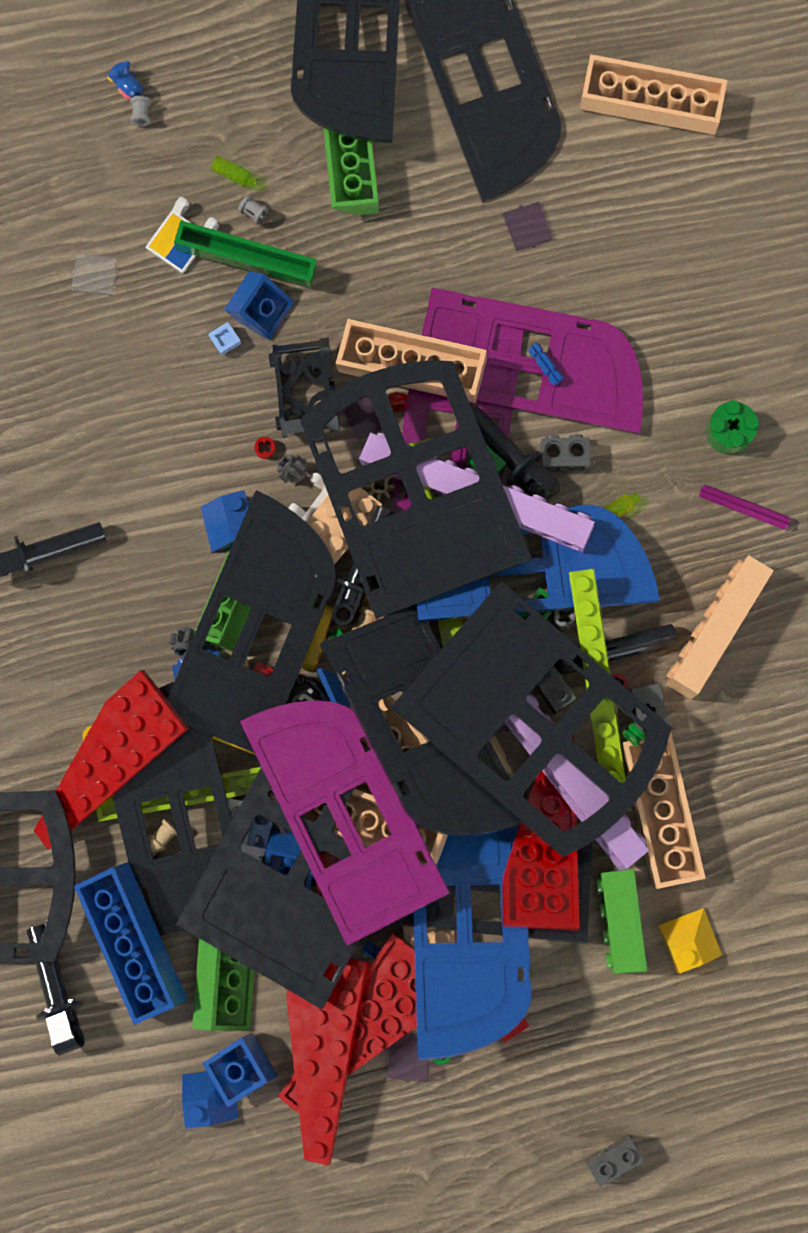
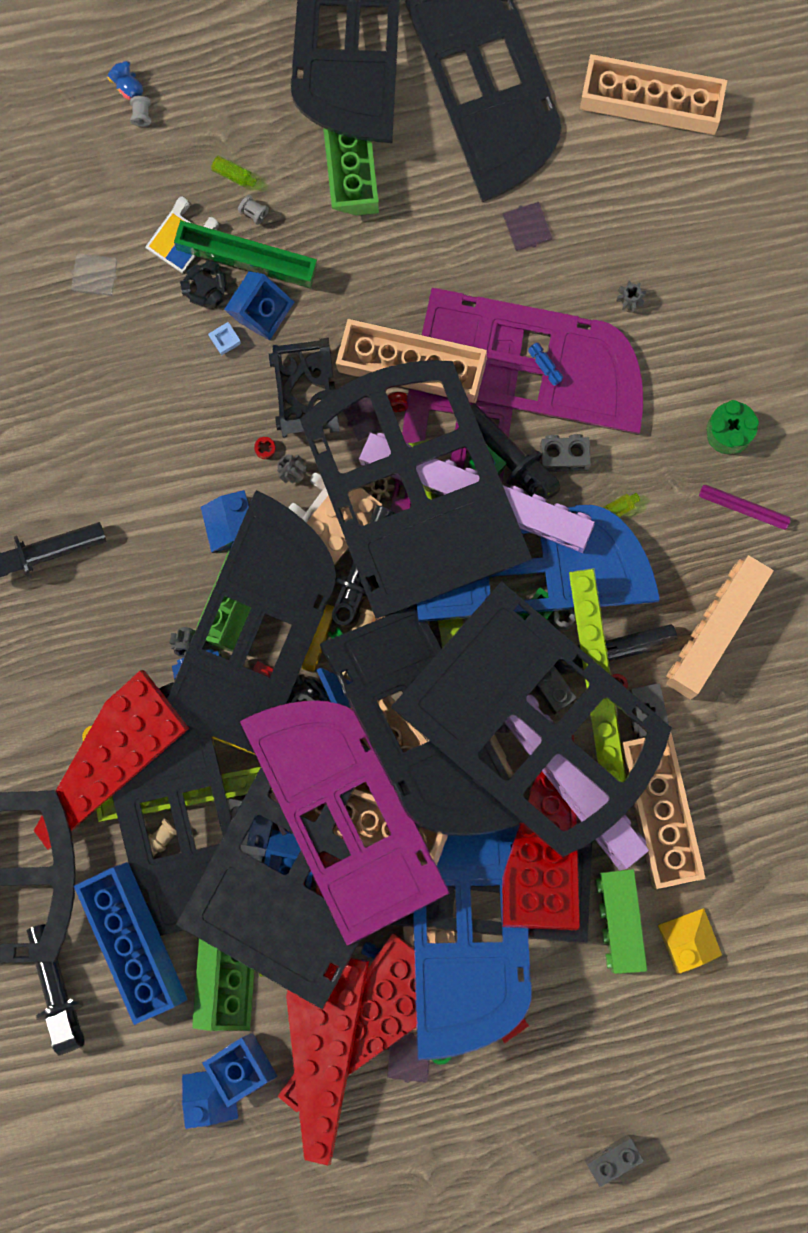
green bush [622,723,646,748] -> none
none -> black piece [180,260,228,307]
none -> dark grey gear [616,281,646,312]

